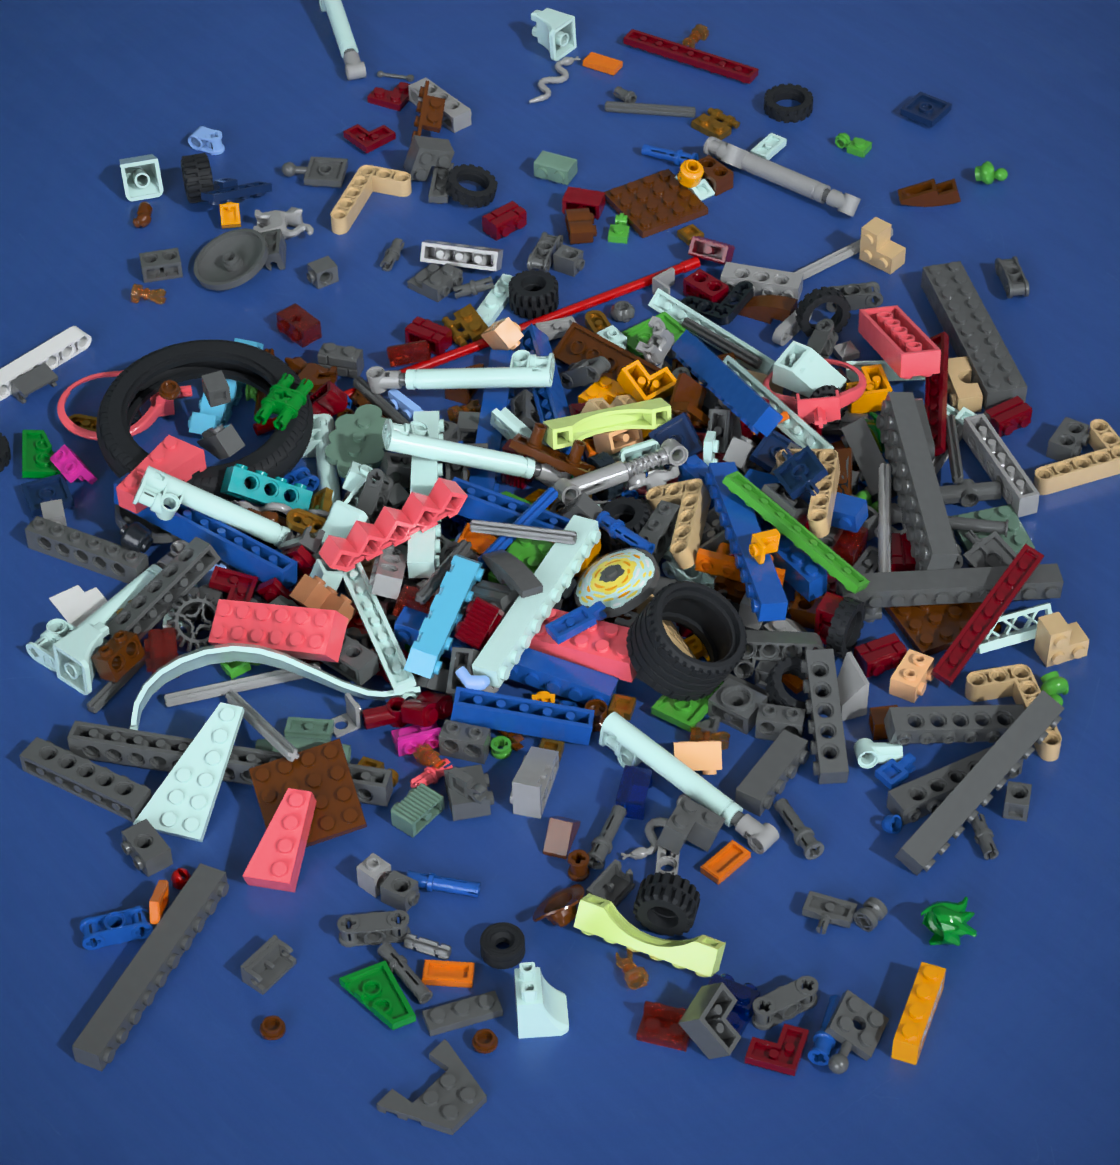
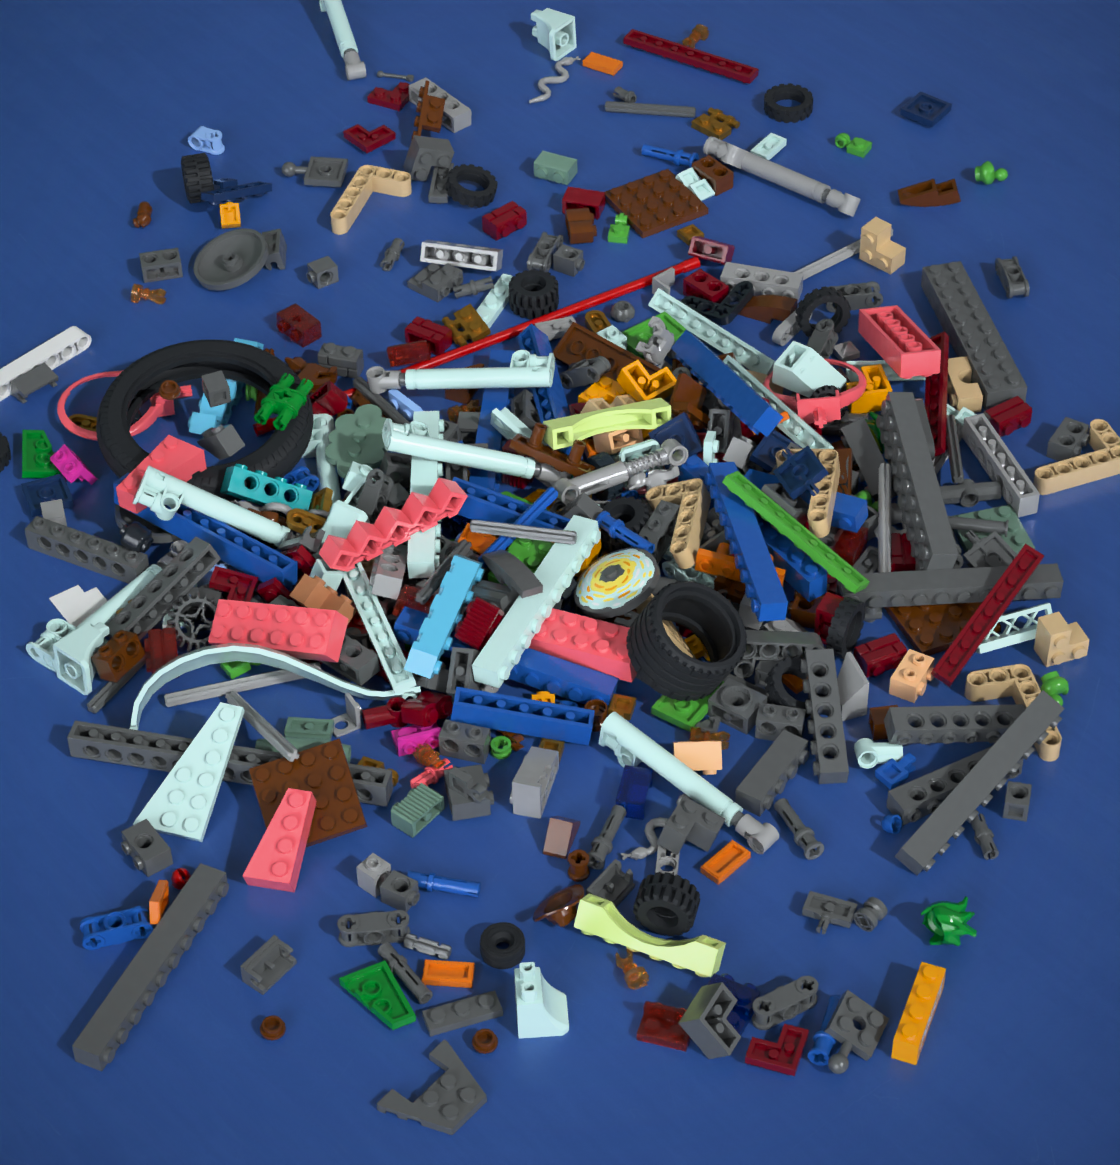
dark grey brick [19,737,152,823] -> none
light aqua hips [119,154,163,201] -> none
light grey animal [253,207,314,239] -> none
light blue arm [455,666,490,690] -> none
light nougat brick [481,317,524,350] -> none
blue plate [545,601,607,645] -> none
light orange head [677,159,704,188] -> none
dark grey axle [681,317,762,369] -> none
light orange bracket [749,529,780,564] -> none

